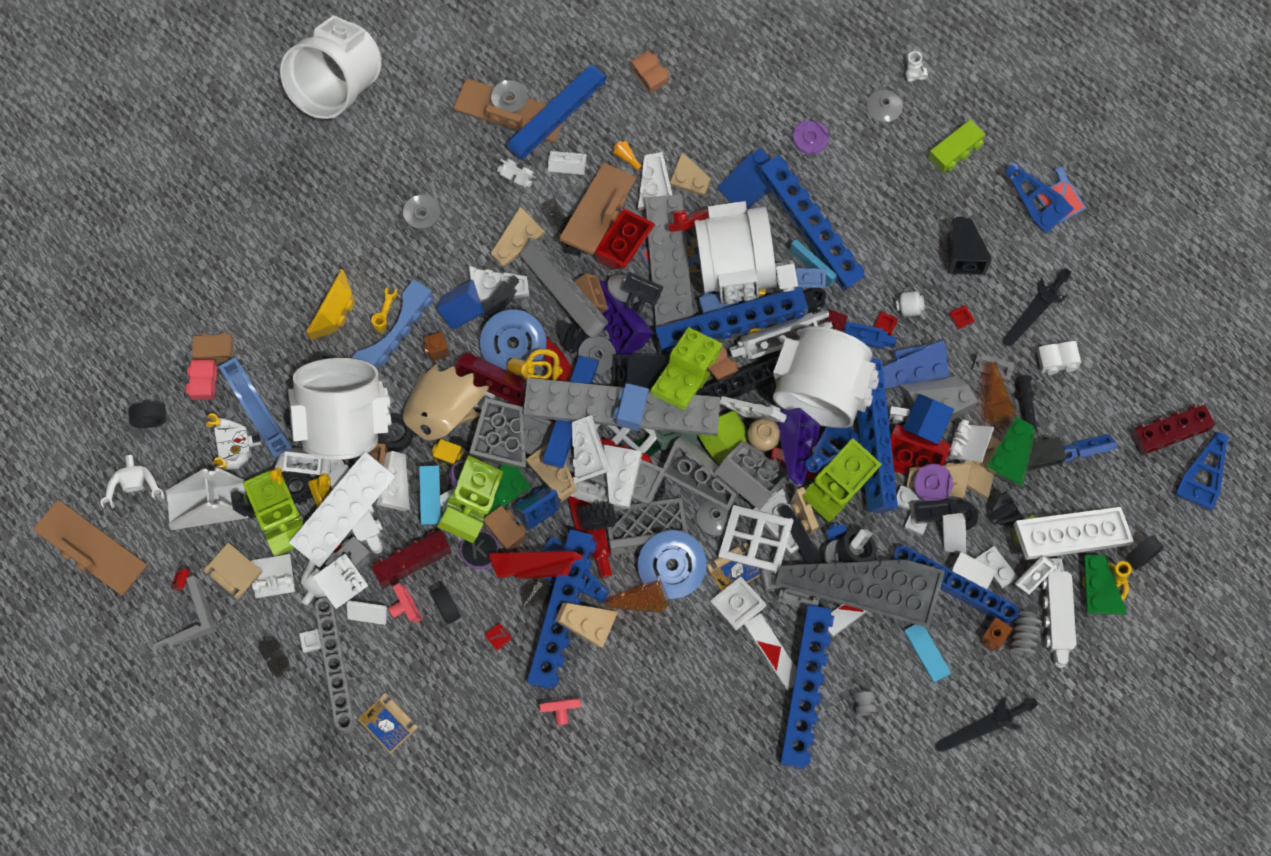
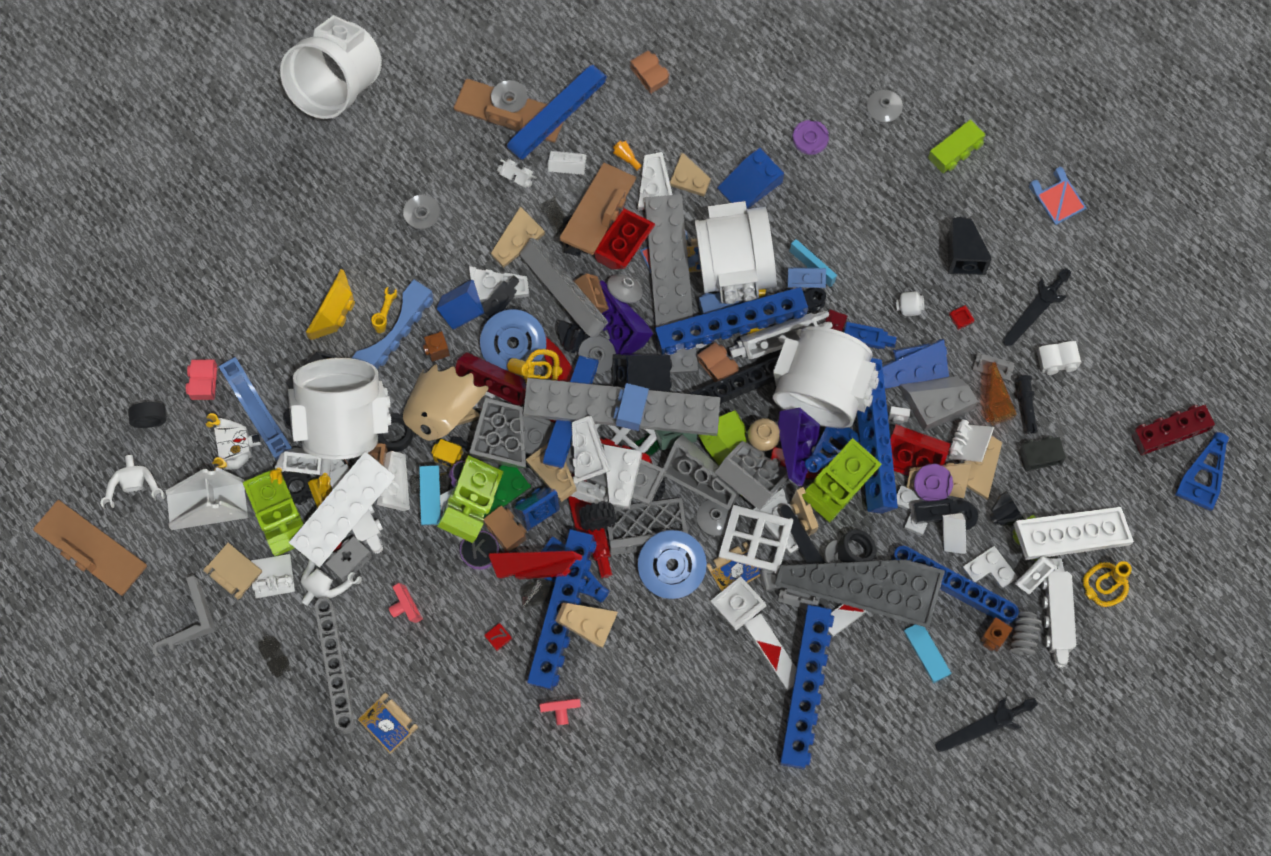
red tile [171,568,190,591] -> none
medium nougat brick [192,333,234,363] -> none
black plate [230,490,256,519] -> none
white tile [299,629,322,653] -> none
white hinge [313,554,368,609] -> none
white slope [347,601,389,625] -> none
dark red brick [371,530,452,589] -> none
black tyre [430,585,461,625] -> none
clear orange slope [604,579,669,612] -> none
black hinge [621,272,663,314] -> none
lime piece [650,327,722,411] -> none
red hinge [668,209,709,232] -> none
white wing [720,396,787,423] -> none
blue brick [758,155,866,292] -> none
white brick [775,261,798,292] -> none
blue plate [825,524,847,542] -> none
white tile [851,529,873,549] -> none
light grey wheel [853,691,876,716] -> none
red tile [874,311,898,336] -> none
blue slope [903,394,954,444] -> none
white plate [905,51,928,82] -> none
white slope [952,552,996,589] -> none
green wedge [987,417,1036,490] -> none
blue plate [1004,162,1074,234] -> none
blue plate [1063,434,1117,462] -> none
green wing [1084,555,1127,615] -> none
black tyre [1125,535,1164,570] -> none

